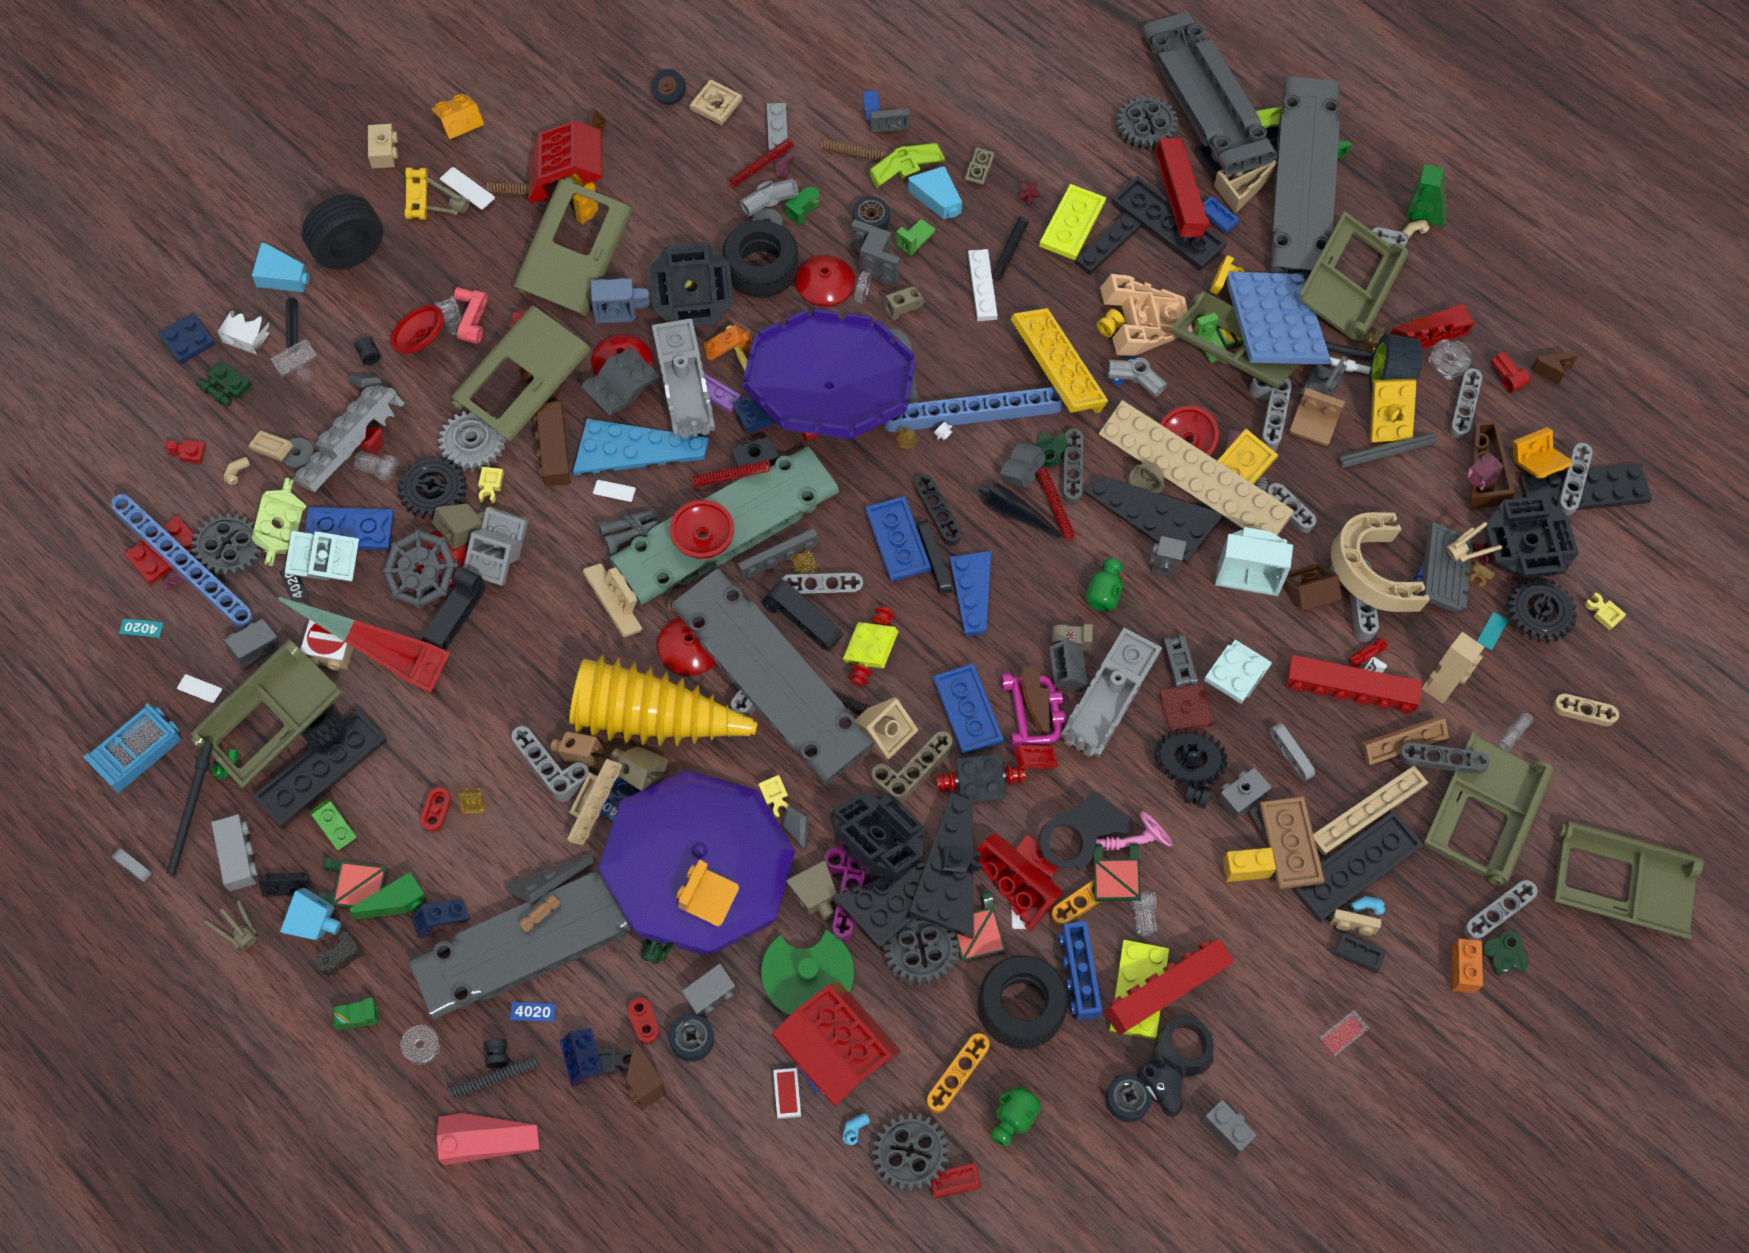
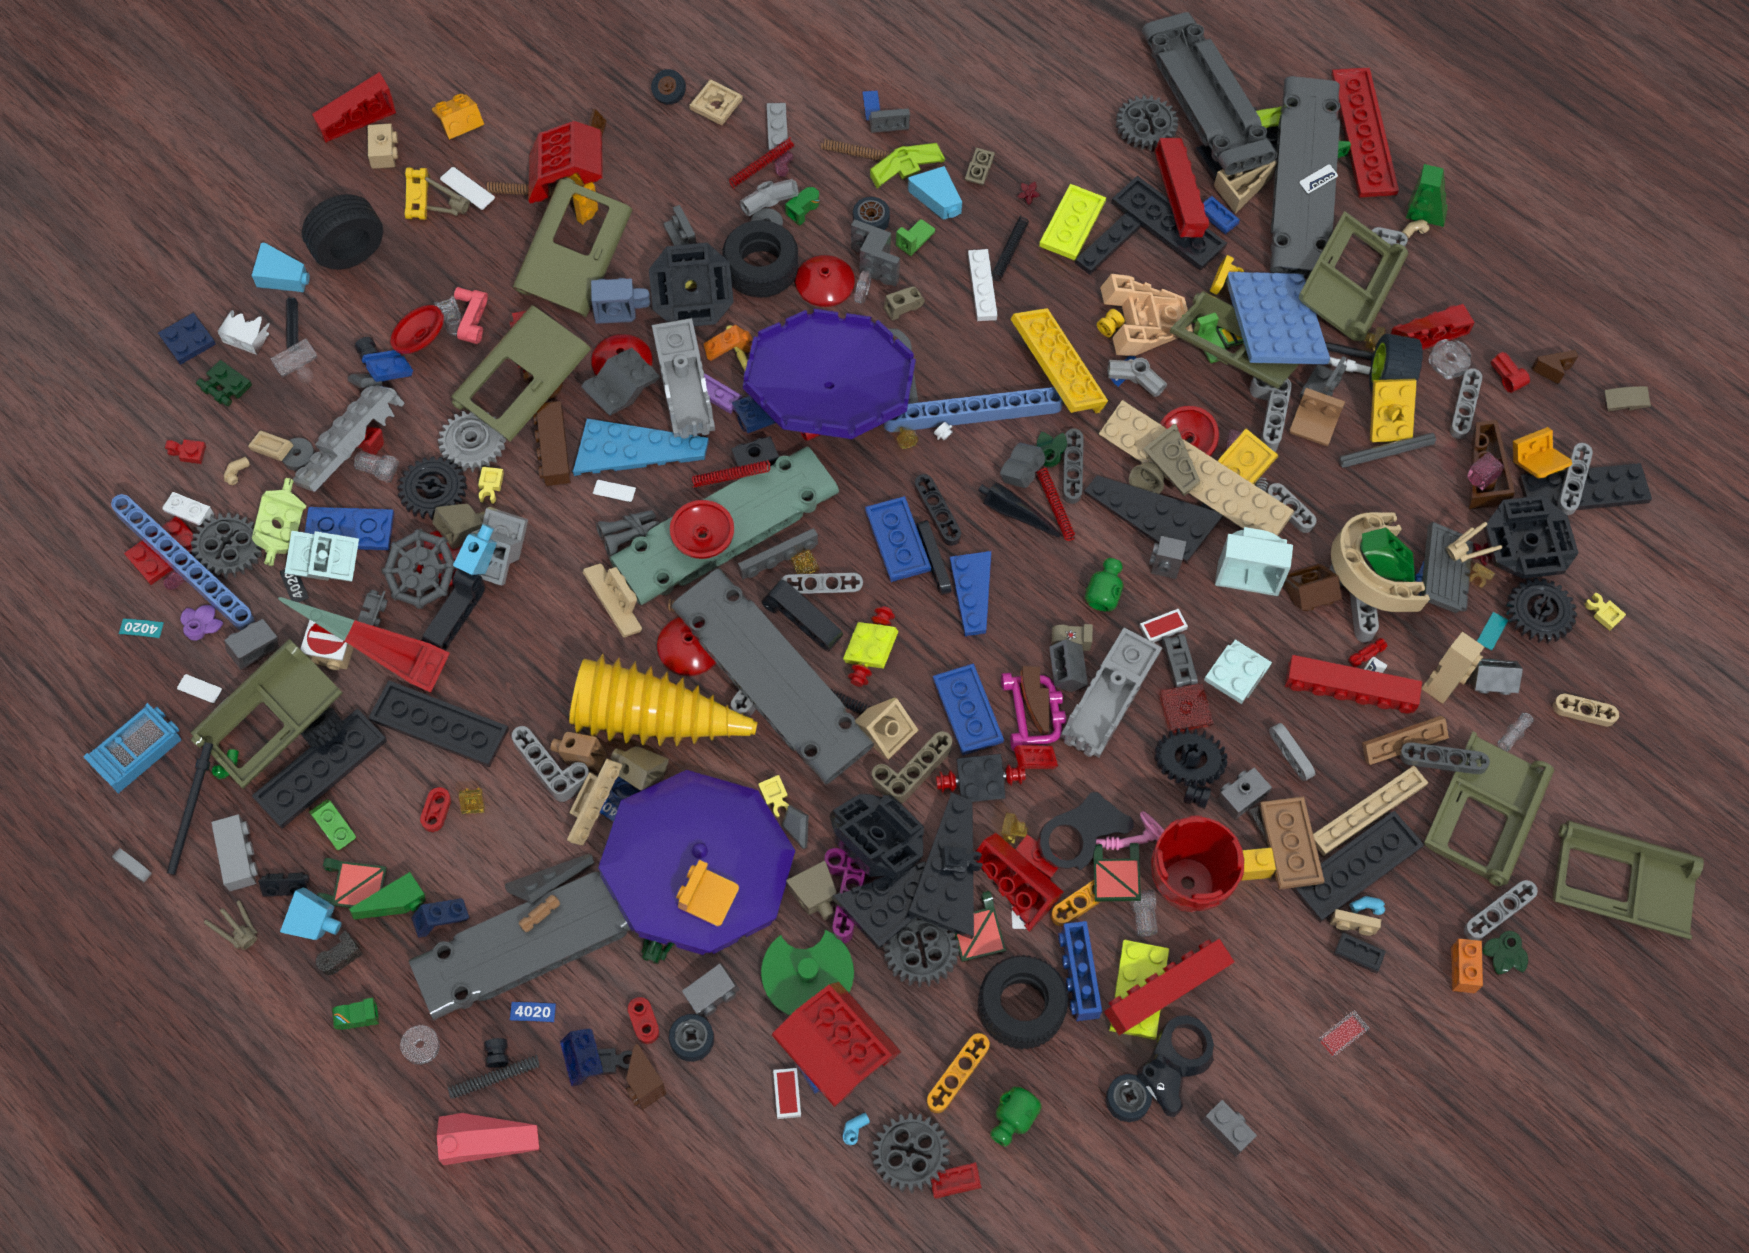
none -> white bracket [162,492,217,525]
none -> medium lavender plate [180,605,223,640]
none -> red wedge [312,72,396,143]
none -> dark grey hinge [357,590,388,628]
none -> blue plate [362,350,413,382]
none -> black plate [368,680,509,767]
none -> medium azure torso [453,524,497,575]
none -> dark grey bracket [664,205,696,246]
none -> clear yellow tile [1001,813,1028,843]
none -> tile [1139,609,1188,643]
none -> dark tan wing [1143,423,1200,496]
none -> red piece [1151,816,1245,912]
none -> white sticker [1299,165,1338,193]
none -> red plate [1331,67,1399,198]
none -> green wedge [1360,527,1415,582]
none -> flat silver brick [1470,659,1523,695]
none -> dark tan slope [1605,386,1651,412]

